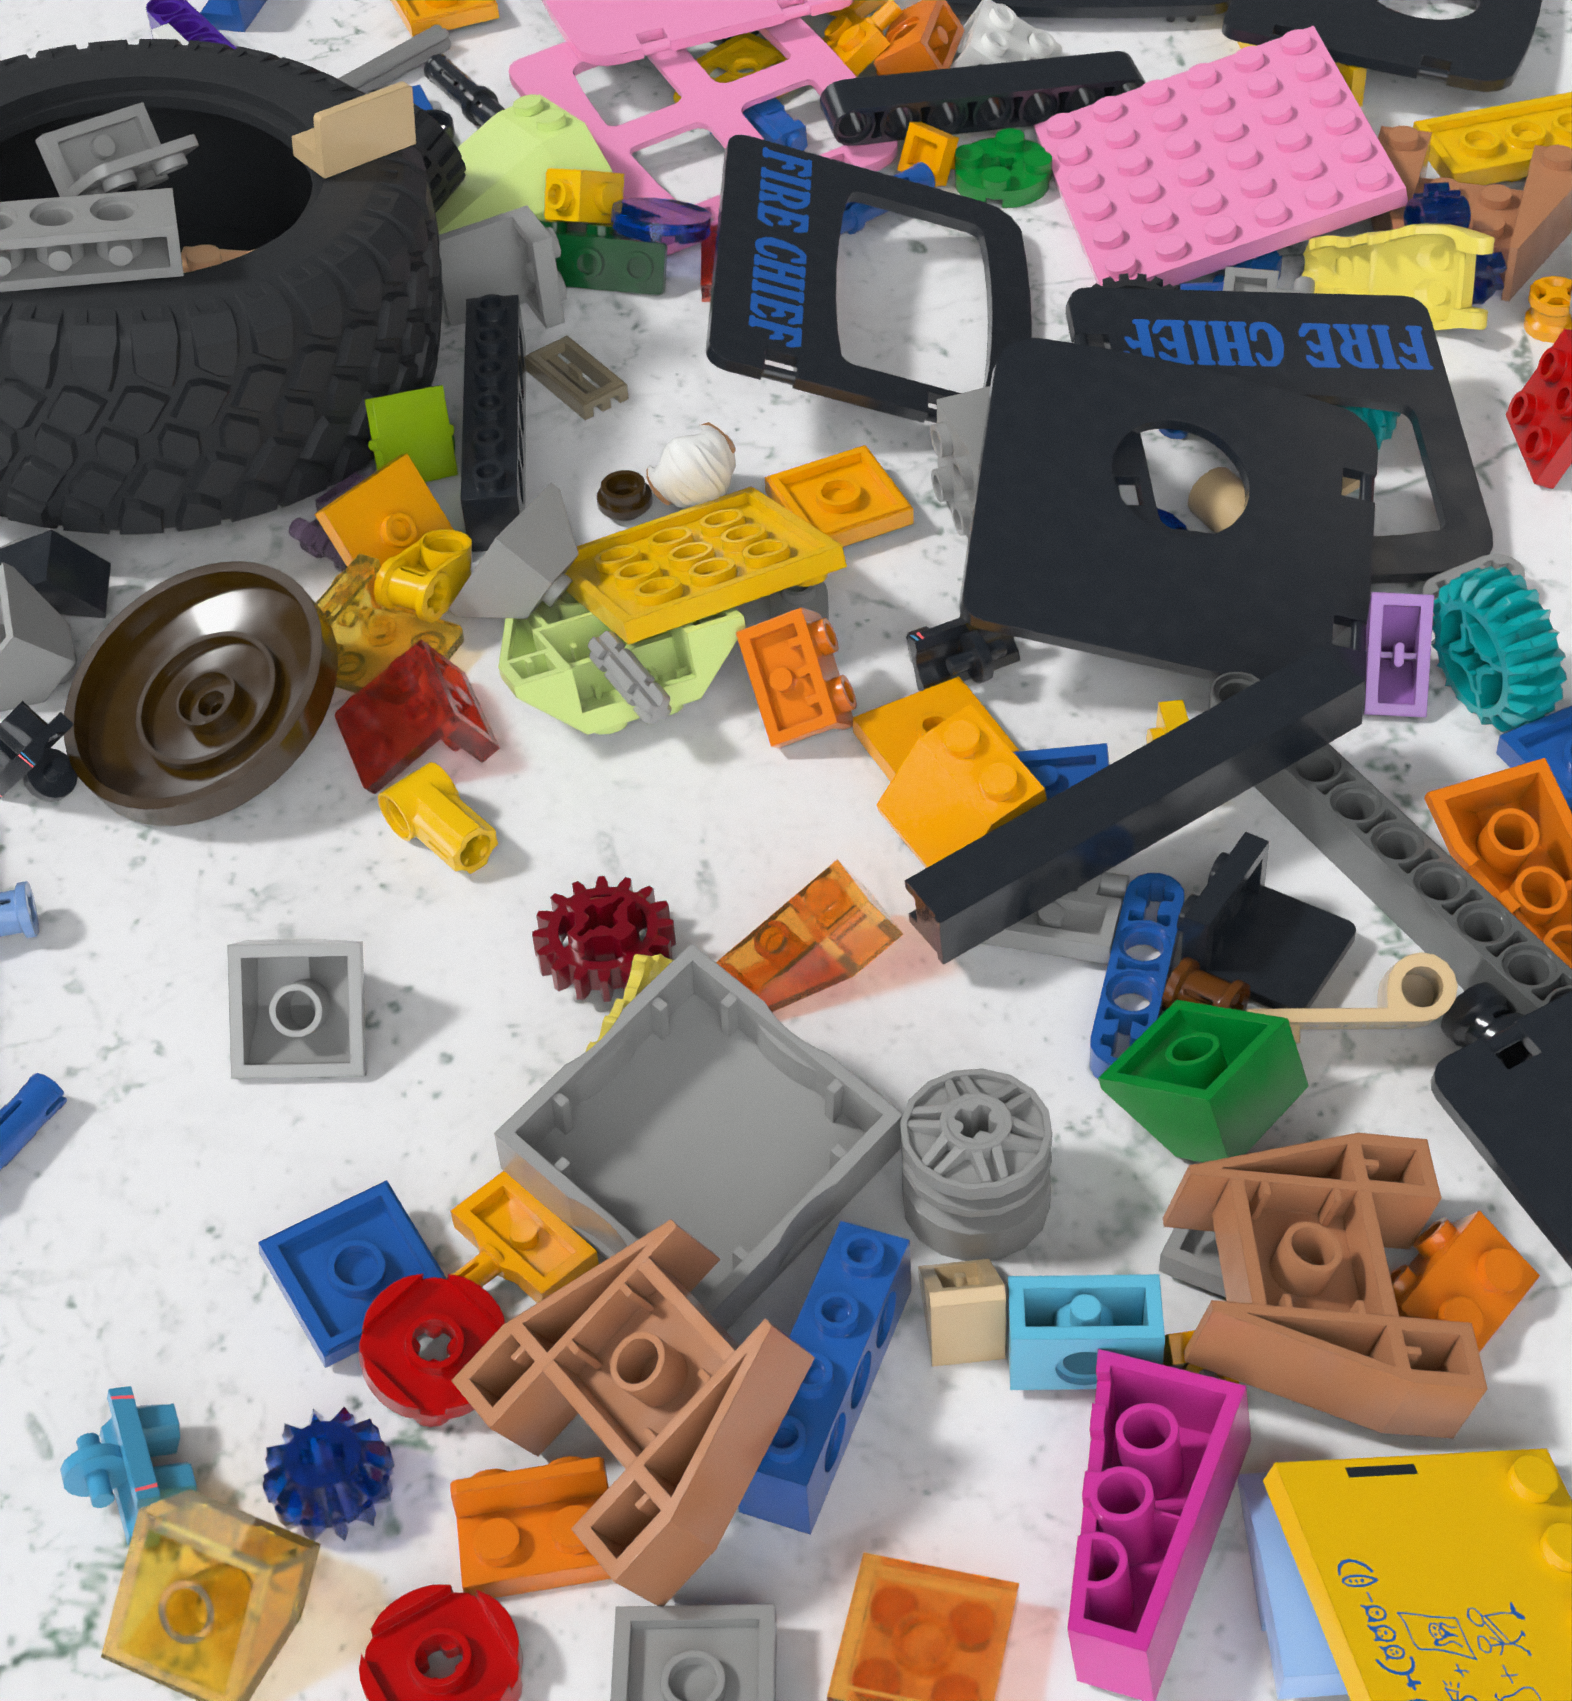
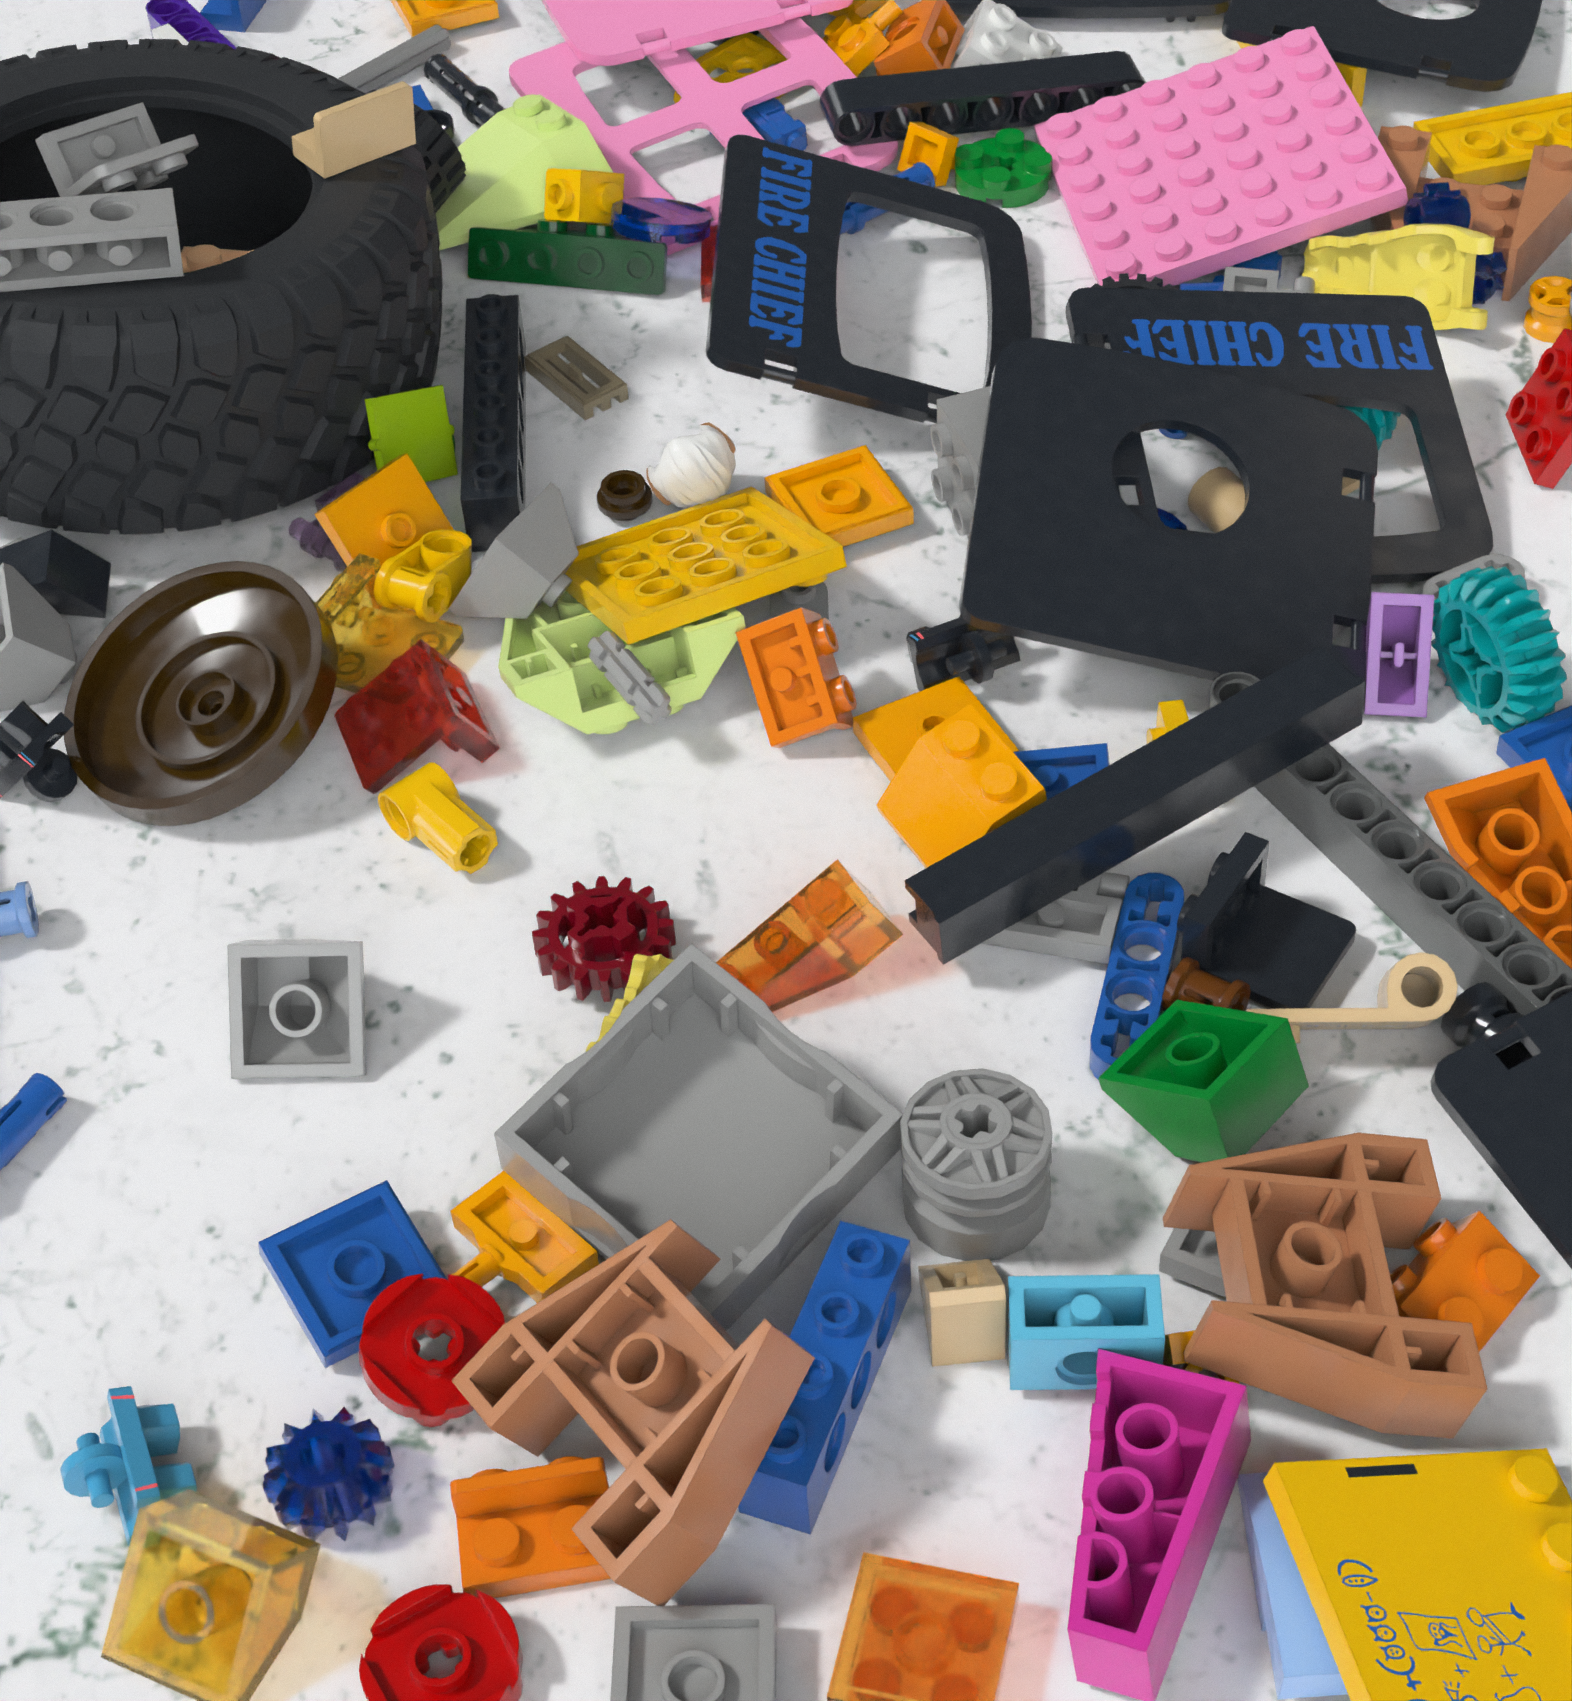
light grey bracket [439,205,567,329] -> none

